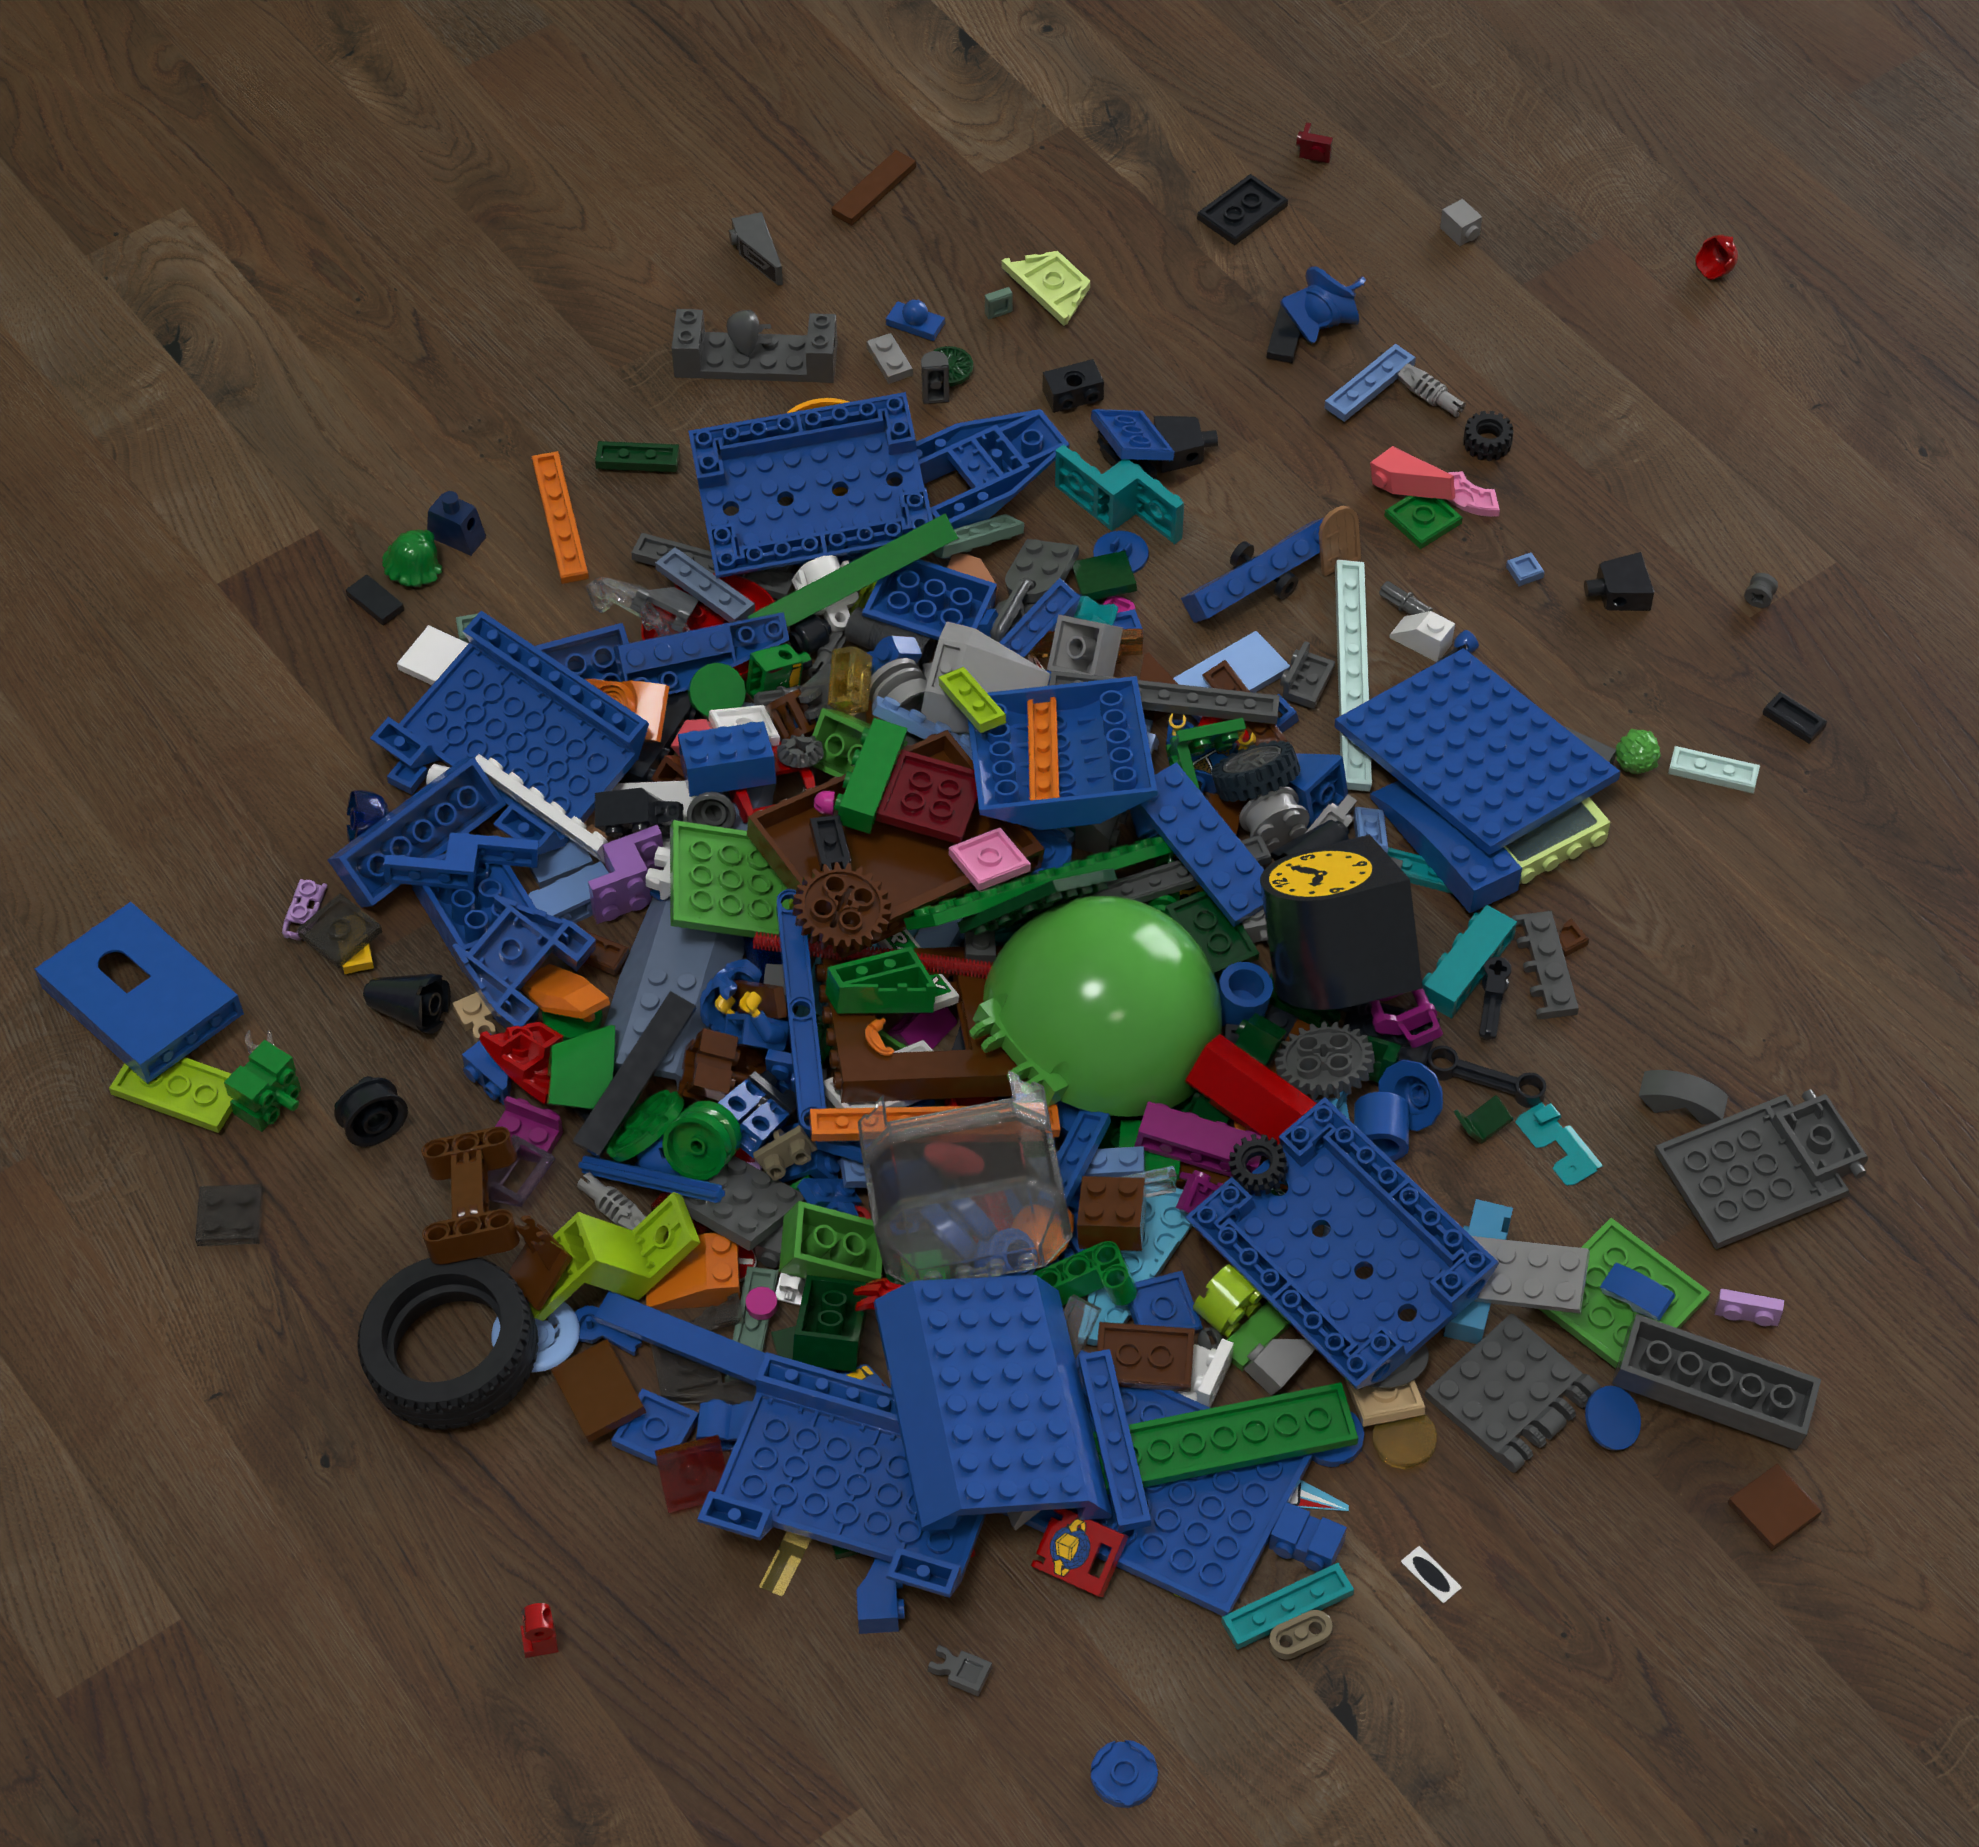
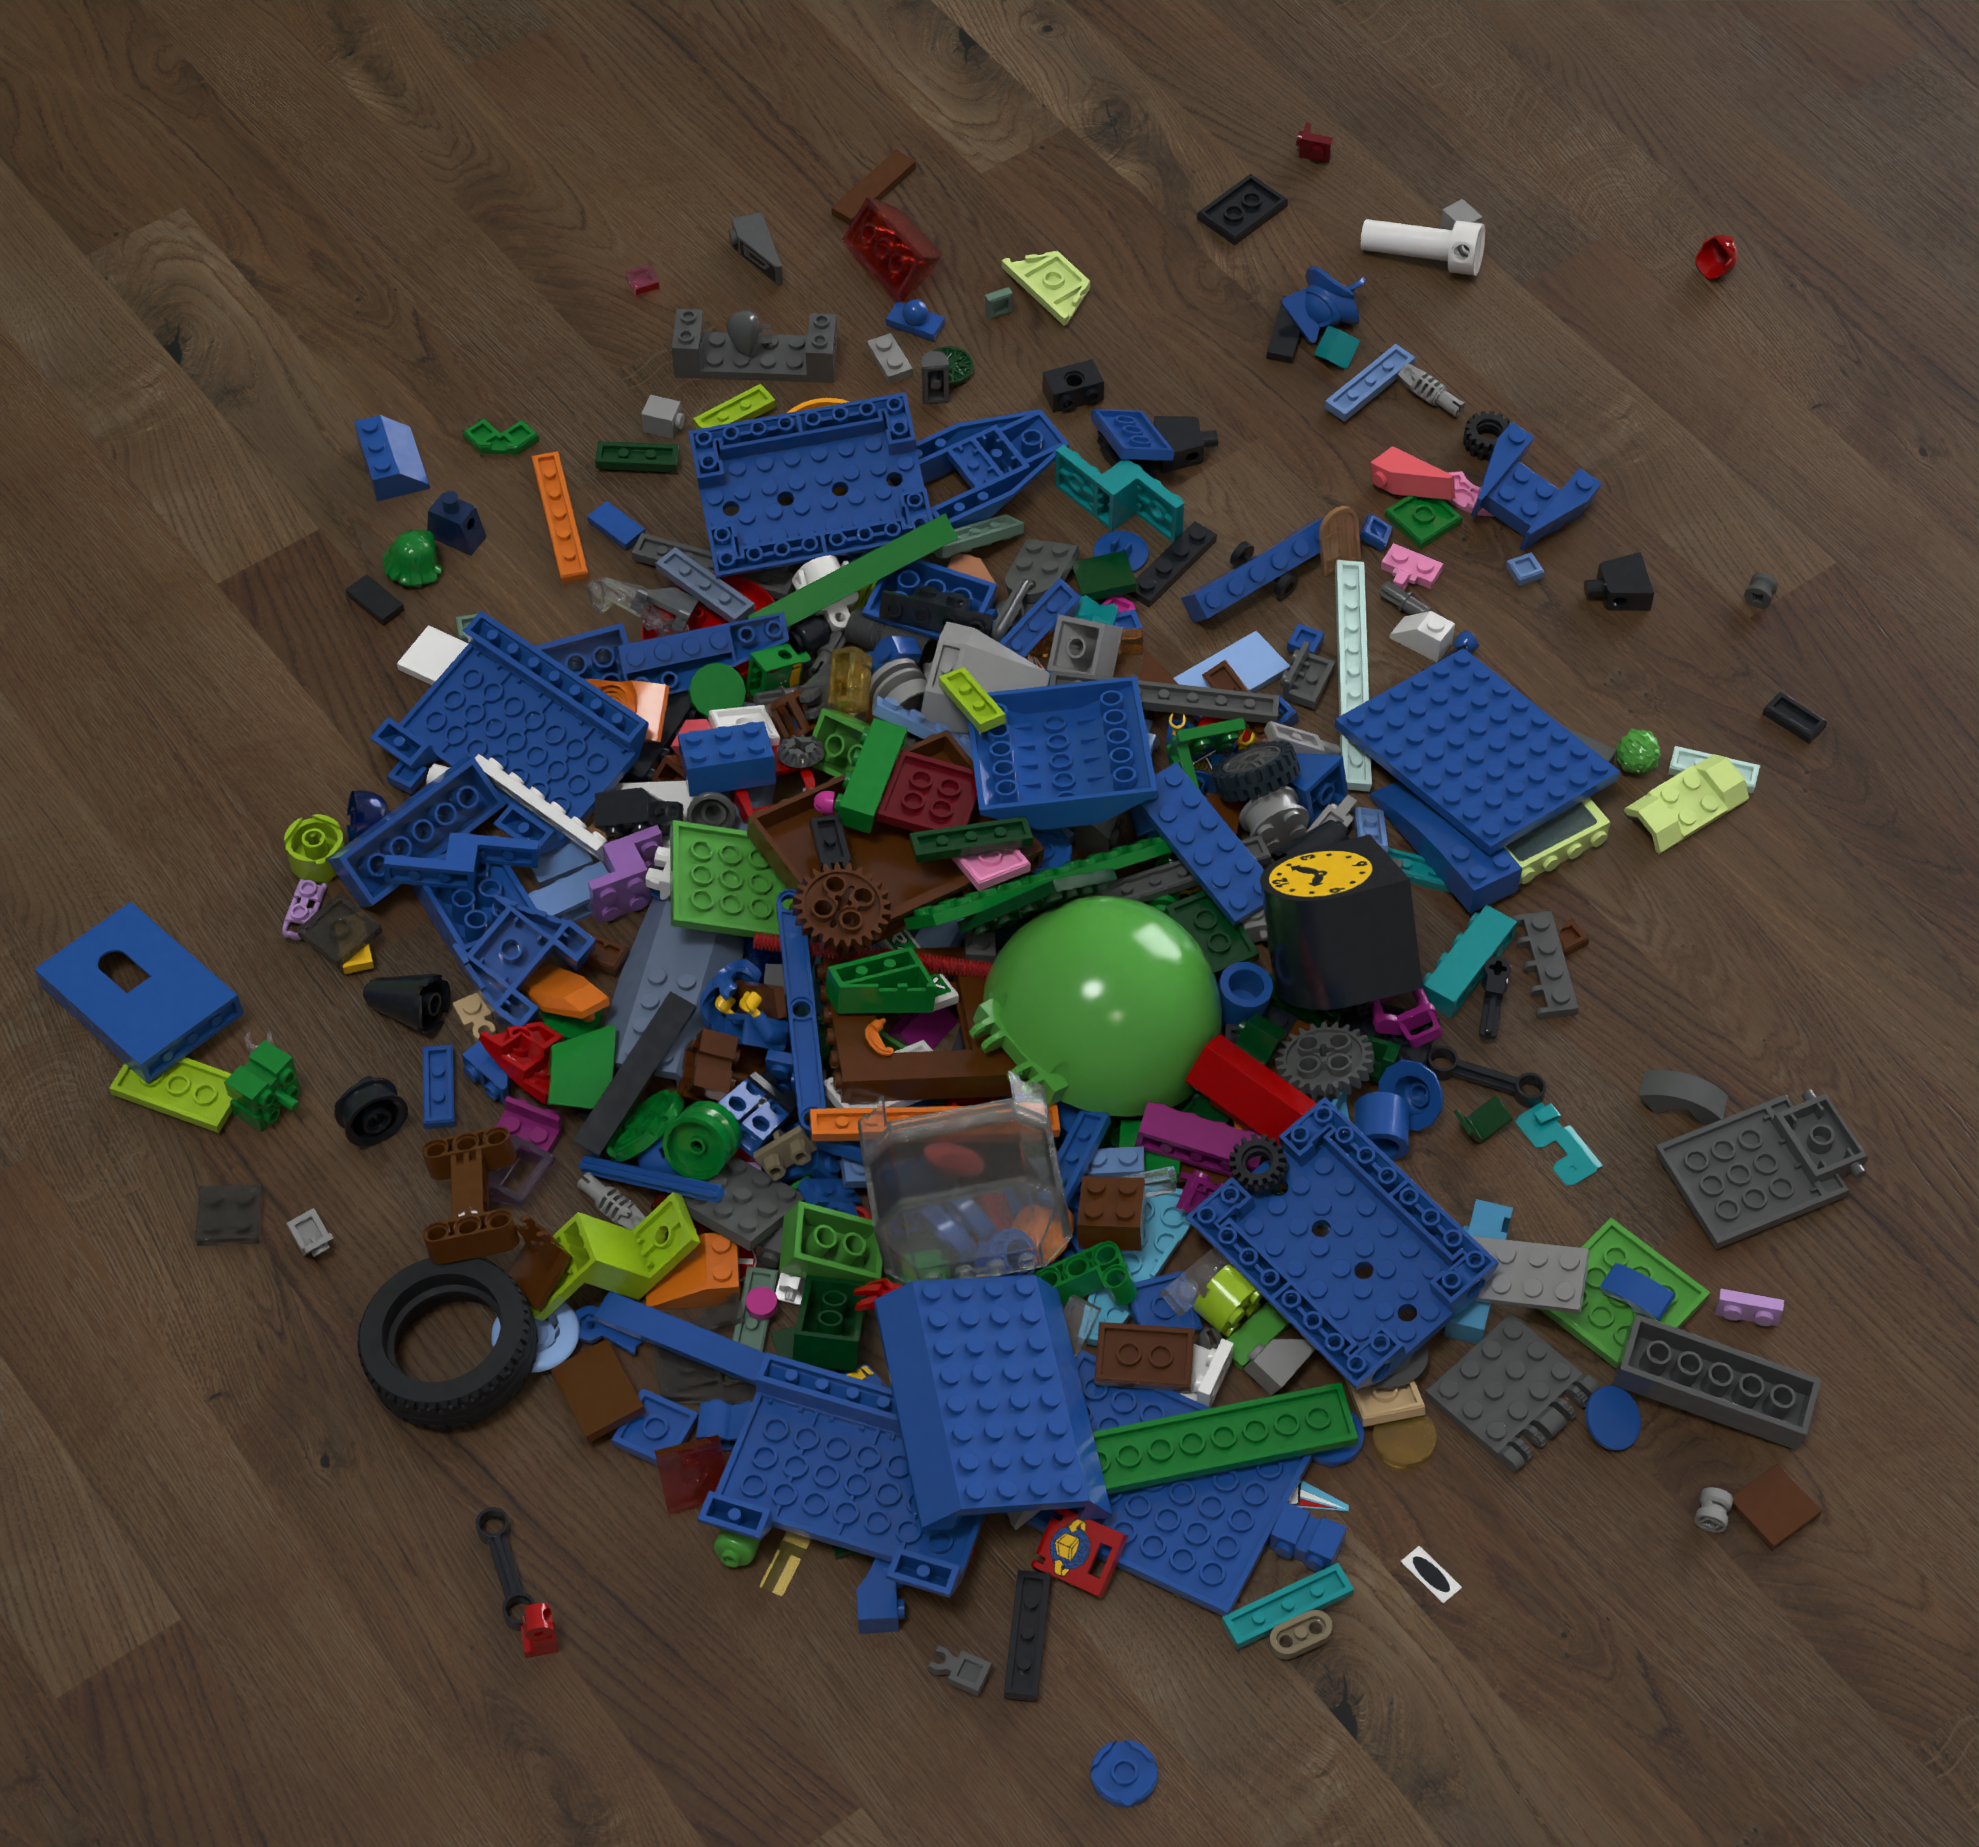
orange tile [1027,697,1060,801] -> none
blue plate [1078,1349,1151,1532] -> none
none -> lime brick [284,814,346,884]
none -> light grey bracket [285,1208,334,1257]
none -> blue slope [354,415,430,502]
none -> blue tile [422,1044,455,1129]
none -> green tile [463,419,539,455]
none -> black piece [476,1507,535,1631]
none -> blue tile [587,501,646,551]
none -> clear pink plate [625,264,660,296]
none -> light grey brick [641,395,685,439]
none -> lime plate [693,384,776,429]
none -> bright green head [714,1529,761,1567]
none -> clear red windscreen [842,197,944,301]
none -> black bracket [879,586,994,637]
none -> dark green plate [909,816,1033,863]
none -> black plate [1004,1570,1051,1701]
none -> black plate [1127,521,1217,608]
none -> clear plate [1159,1247,1232,1317]
none -> light grey hinge [1264,721,1341,755]
none -> blue plate [1287,623,1324,655]
none -> teal panel [1315,326,1361,369]
none -> blue tile [1359,513,1393,551]
none -> white piece [1361,219,1485,276]
none -> bright pink hinge [1381,543,1444,591]
none -> blue wedge [1471,422,1602,551]
none -> yellowish green piece [1624,754,1749,855]
none -> light grey wheel [1694,1487,1733,1533]

